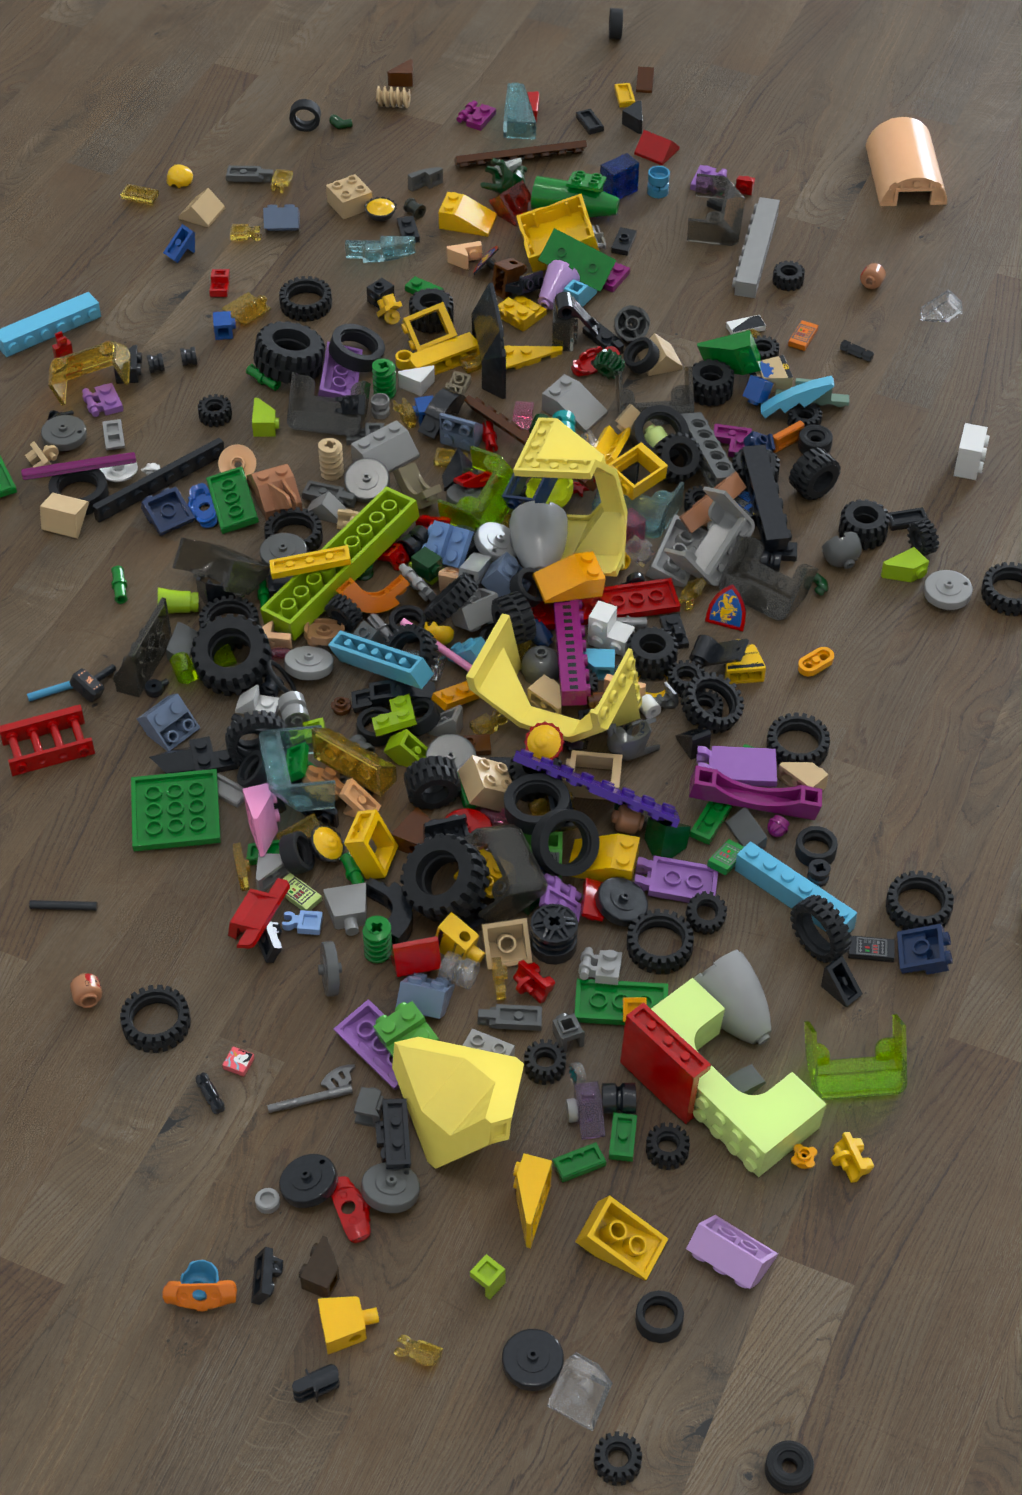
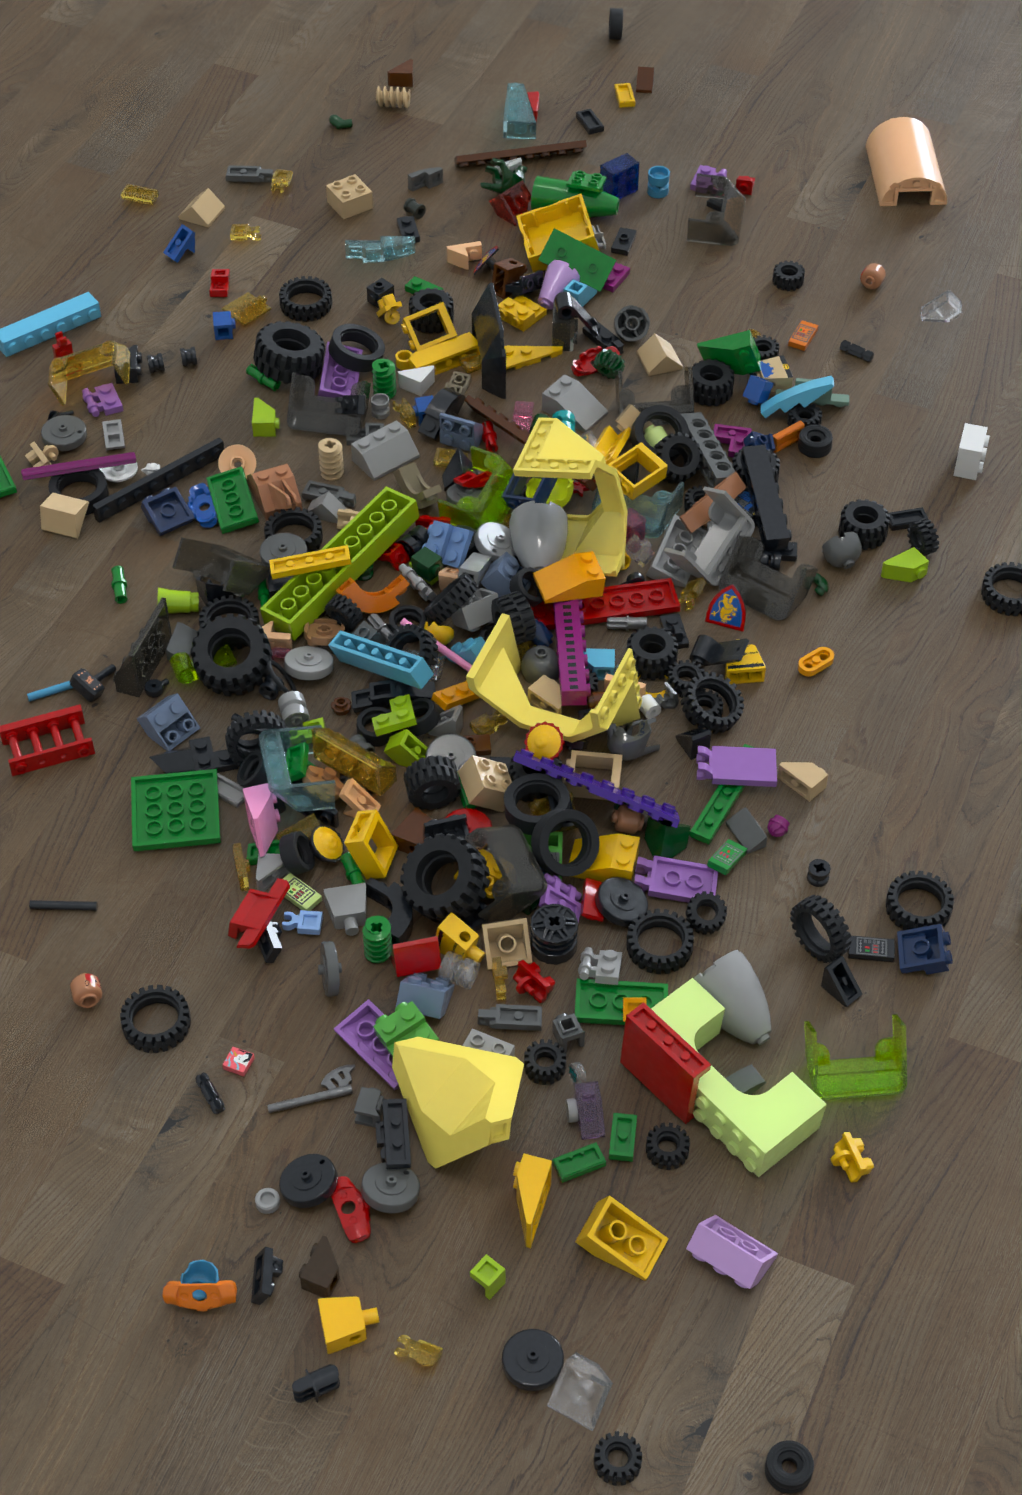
yellow hair [166,164,193,188] -> none
black tyre [198,394,232,428] -> none
white slope [235,685,279,716] -> none
sand blue slope [263,204,300,231] -> none
black tyre [289,99,321,132] -> none
wheel [344,458,390,503] -> none
yellow piece [364,197,397,221] -> none
yellow slope [438,192,497,237] -> none
magenta plate [456,100,496,131] -> none
clear pink arm [481,807,508,824] -> none
white brick [588,600,635,656] -> none
black wheel [601,1083,636,1114] -> none
black slope [622,101,643,134] -> none
black tyre [624,337,660,374] -> none
red slope [634,130,680,165] -> none
black tyre [635,1290,684,1343] -> none
magenta arch [689,766,822,820] -> none
tile [726,315,766,335] -> none
light grey brick [732,197,780,298] -> none
medium azure brick [735,841,857,932] -> none
black tyre [766,712,830,766] -> none
black tyre [789,448,841,500] -> none
light orange plate [791,1144,817,1169] -> none
black tyre [795,826,838,867] -> none
light grey wheel [923,570,973,610] -> none

